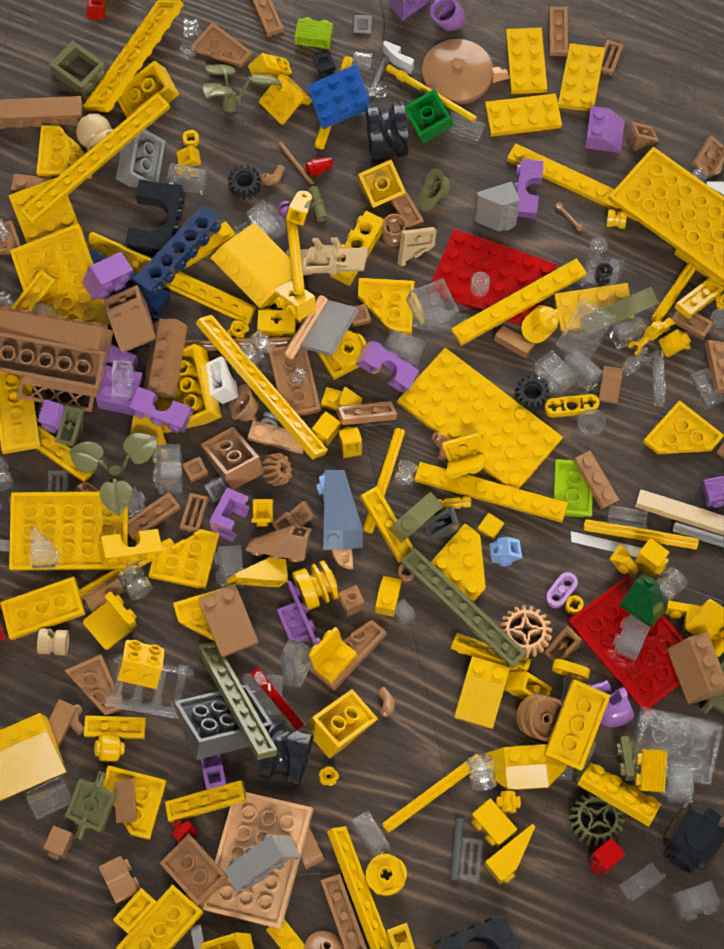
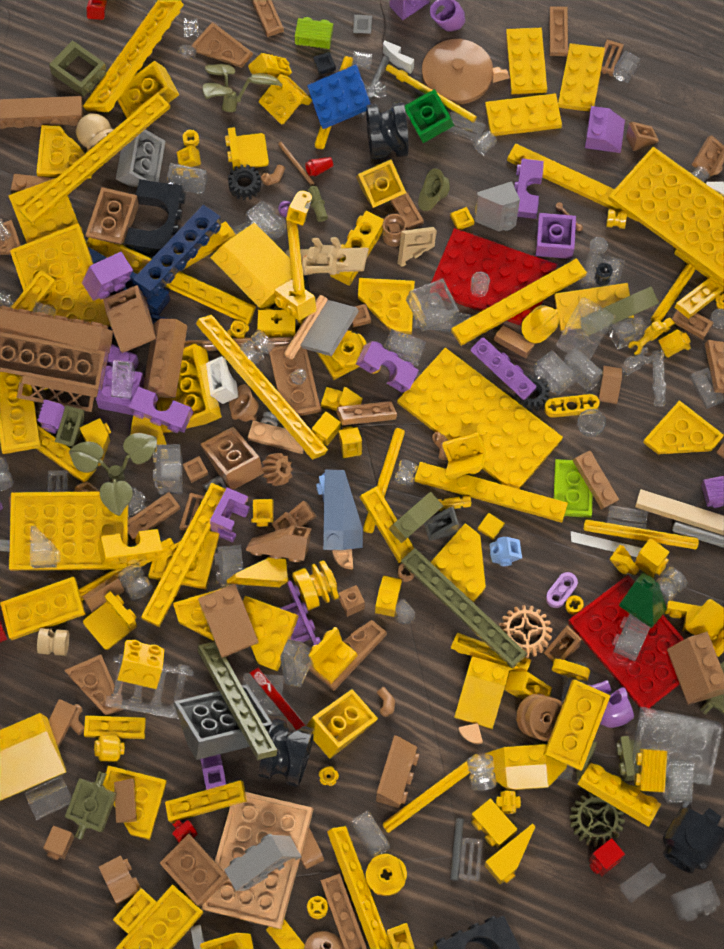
none -> yellow slope [80,418,111,466]
none -> medium nougat slope [85,187,139,245]
none -> yellow plate [141,483,226,627]
none -> yellow bracket [225,127,269,171]
none -> yellow plate [243,596,299,671]
none -> yellow wheel [307,896,328,919]
none -> medium nougat slope [376,735,420,808]
none -> yellow tile [450,207,474,230]
none -> light nougat tile [458,723,483,744]
none -> medium lavender bracket [471,337,536,400]
none -> clear beam [473,131,497,155]
none -> medium lavender brick [535,213,576,259]
none -> clear brick [613,50,641,83]

